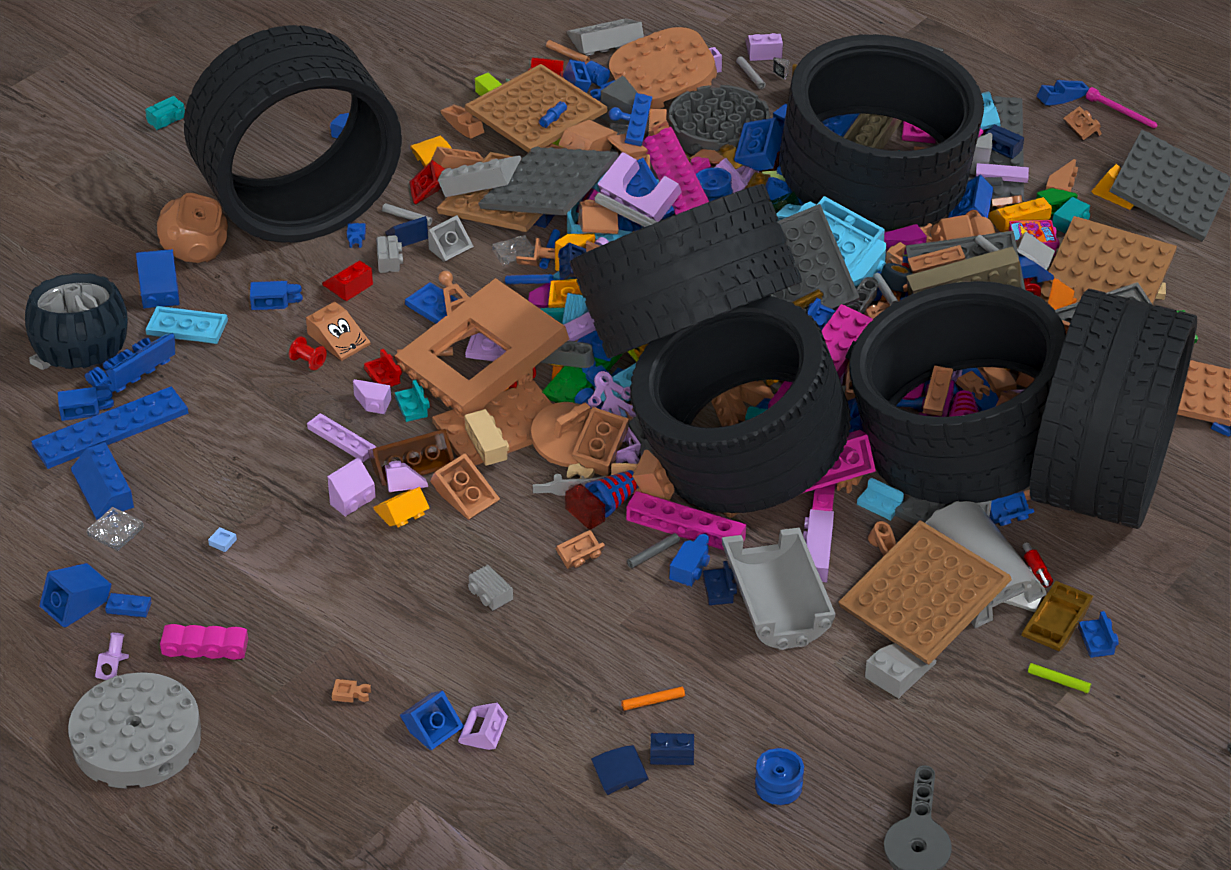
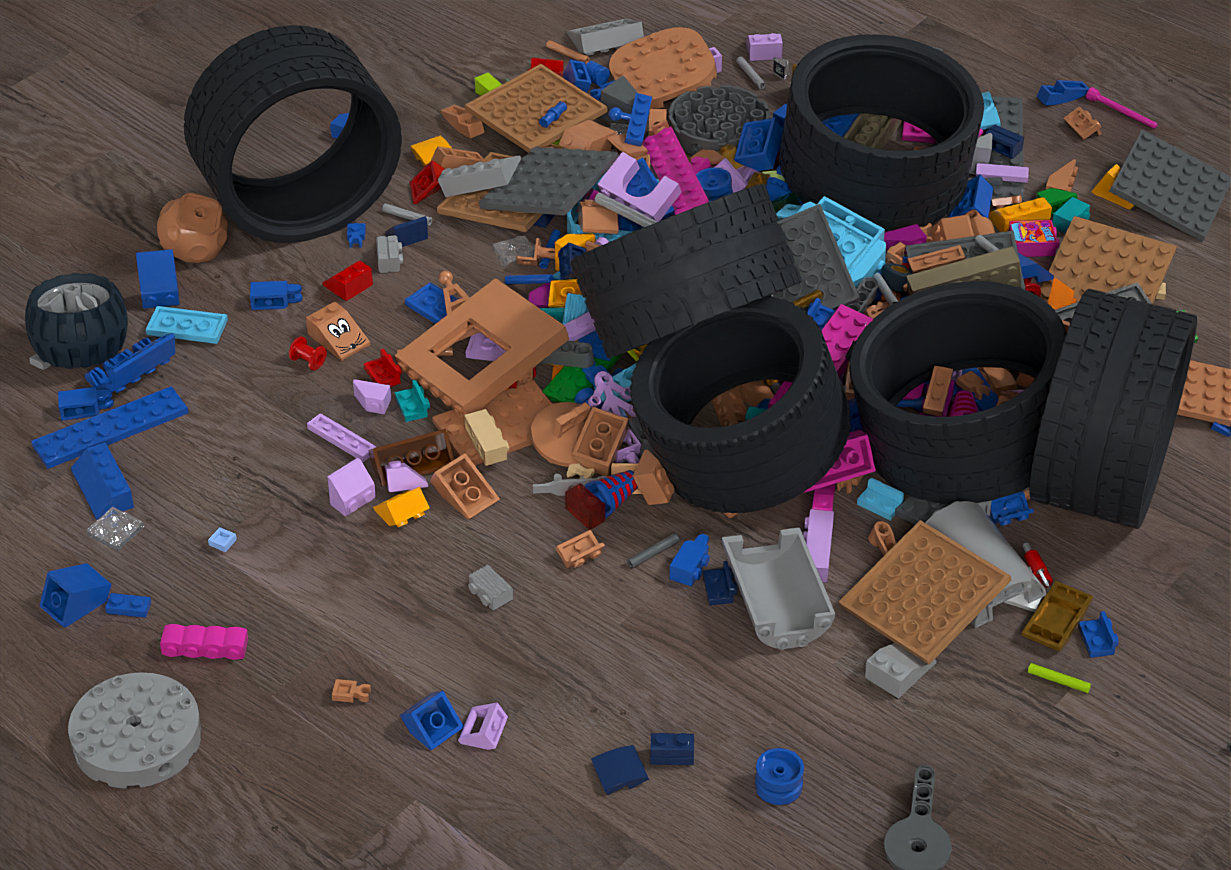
lavender bracket [95,633,129,680] -> none
teal brick [145,96,185,130] -> none
light grey slope [428,215,474,262] -> none
orange piece [621,686,685,711] -> none
dark pink brick [626,491,746,550] -> none
light grey slope [1016,232,1055,270] -> none

